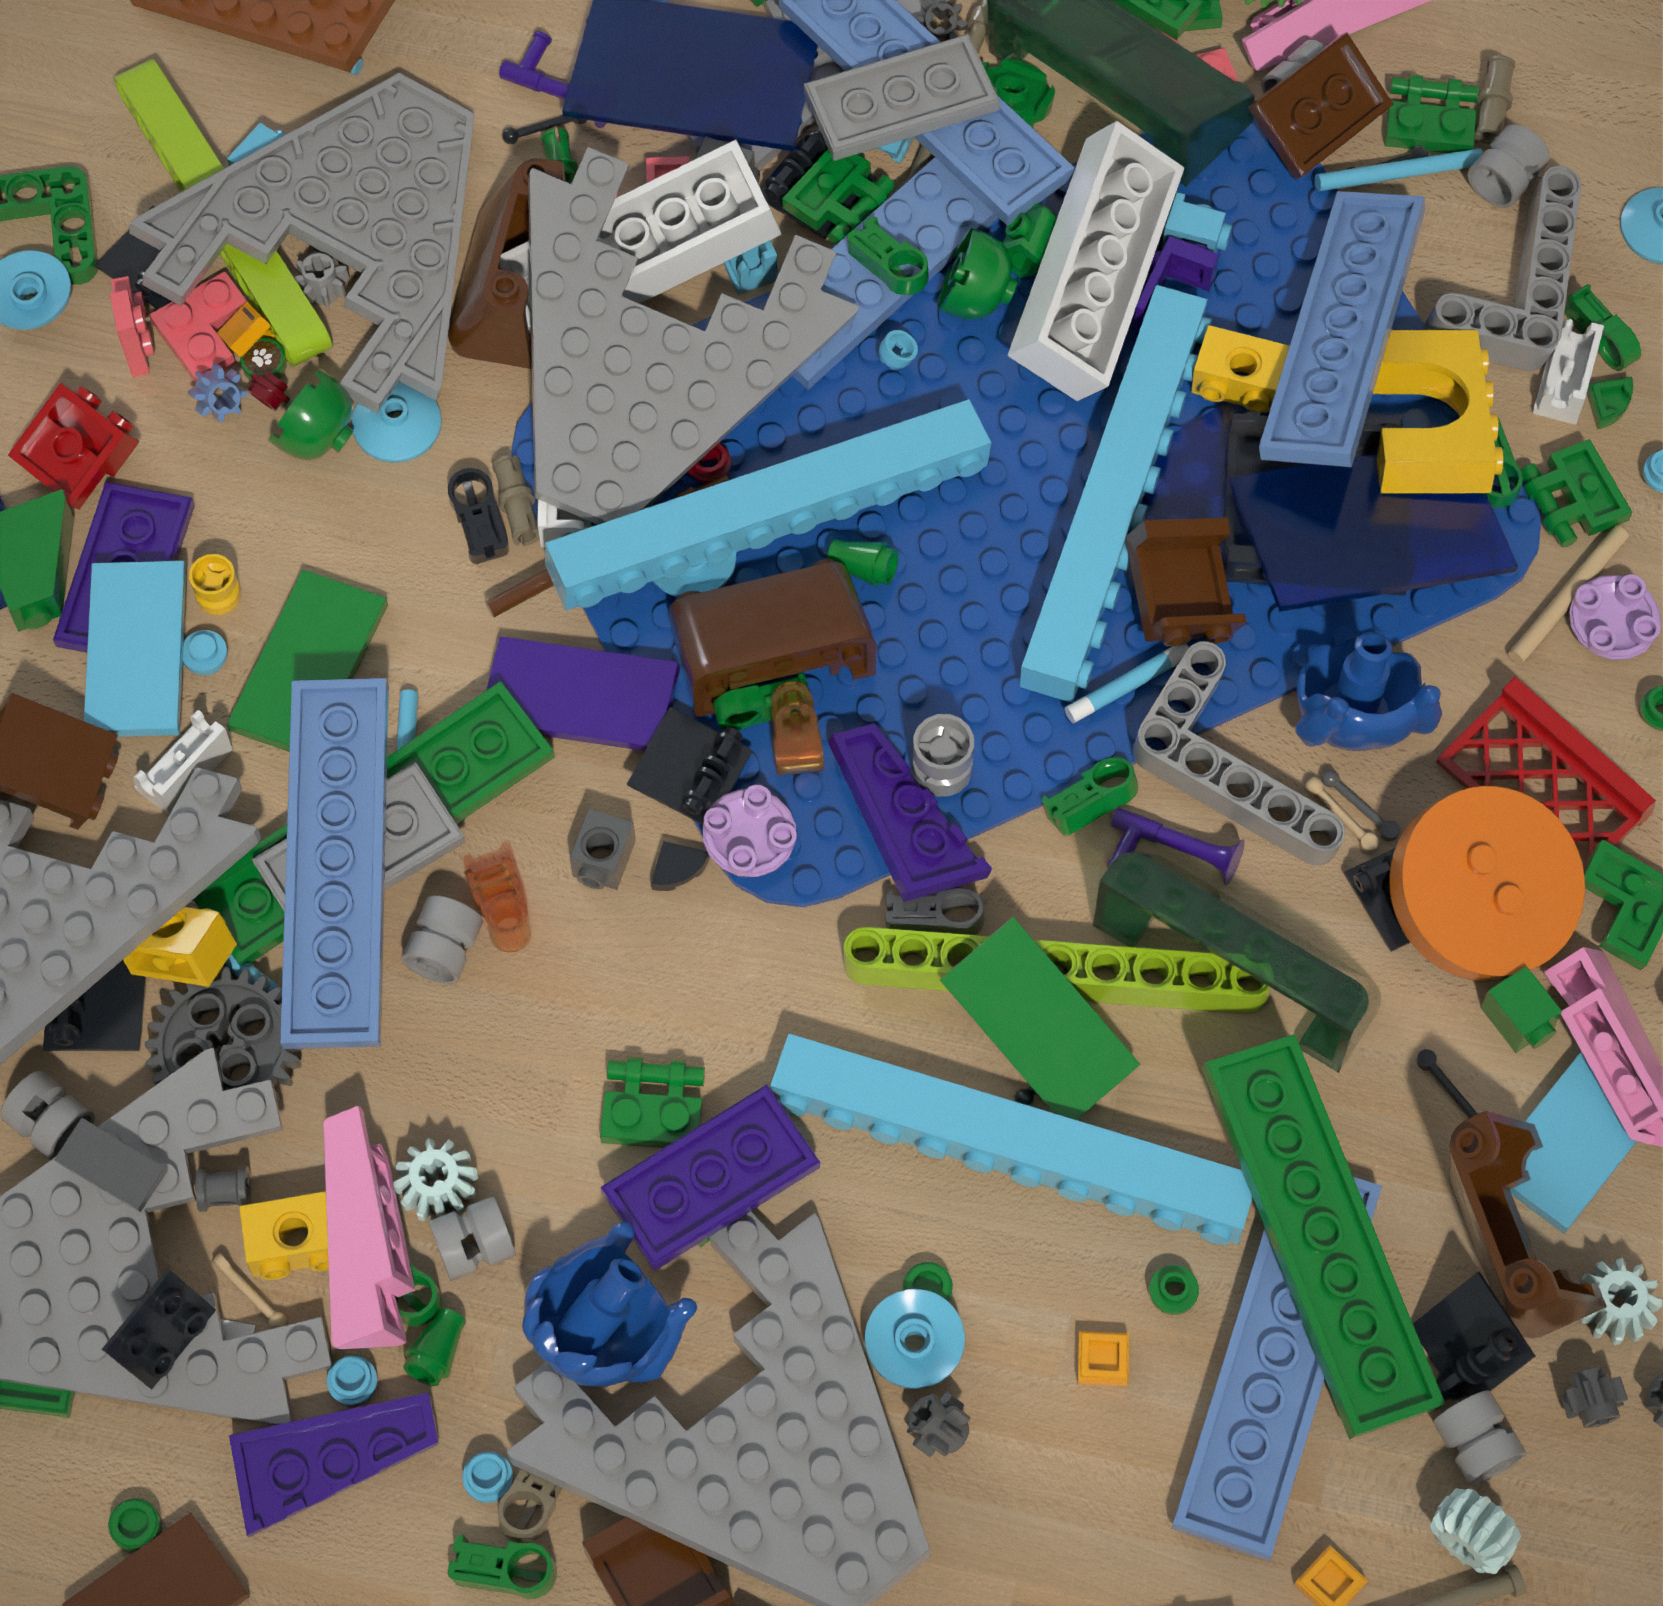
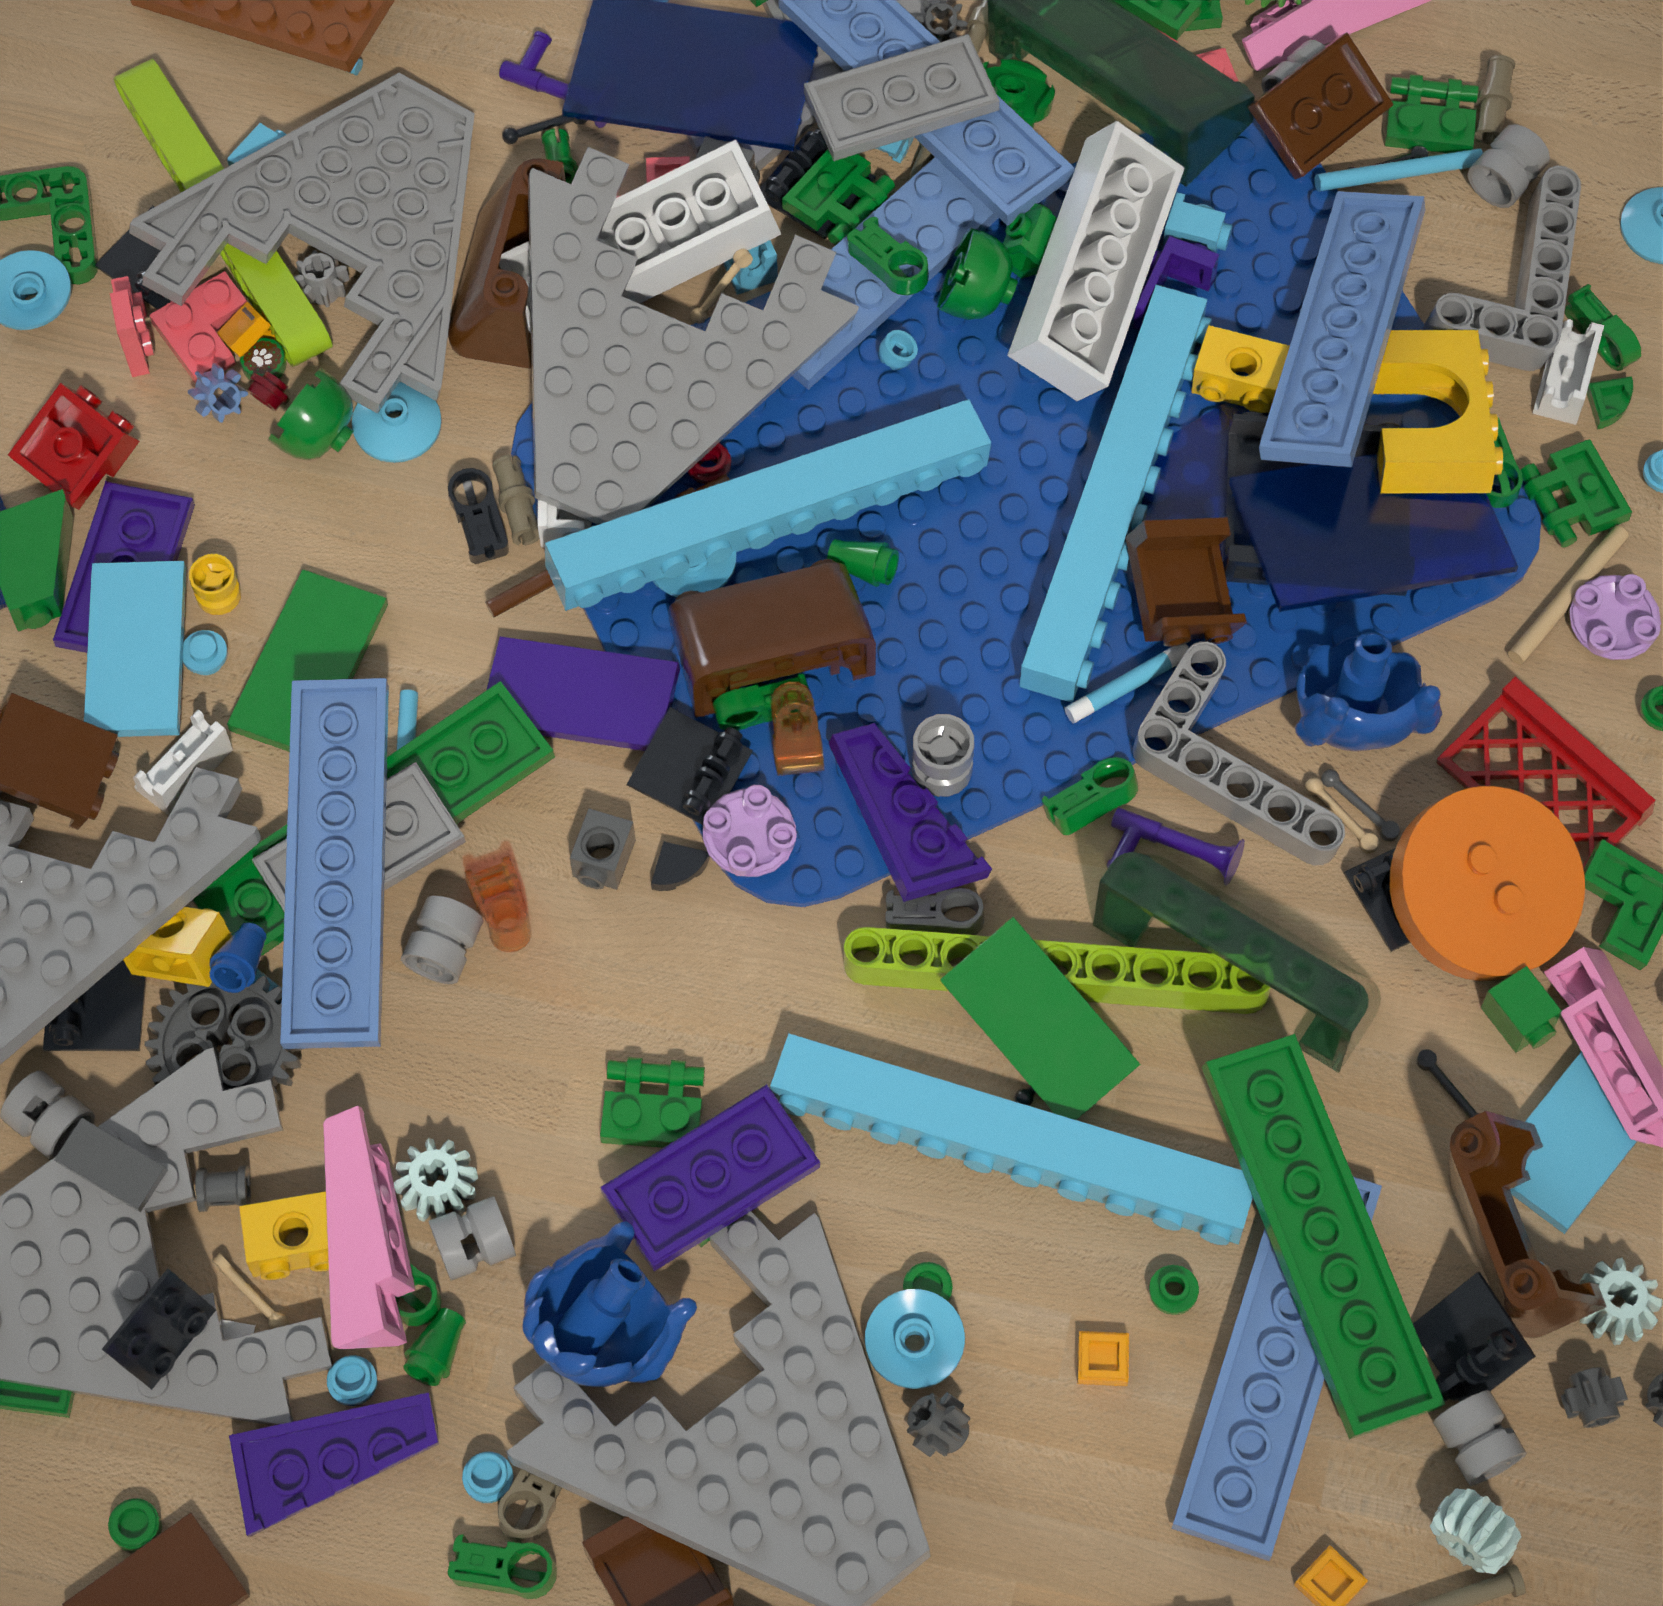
none -> blue cone [210,923,267,993]
none -> tan hinge [690,249,753,324]

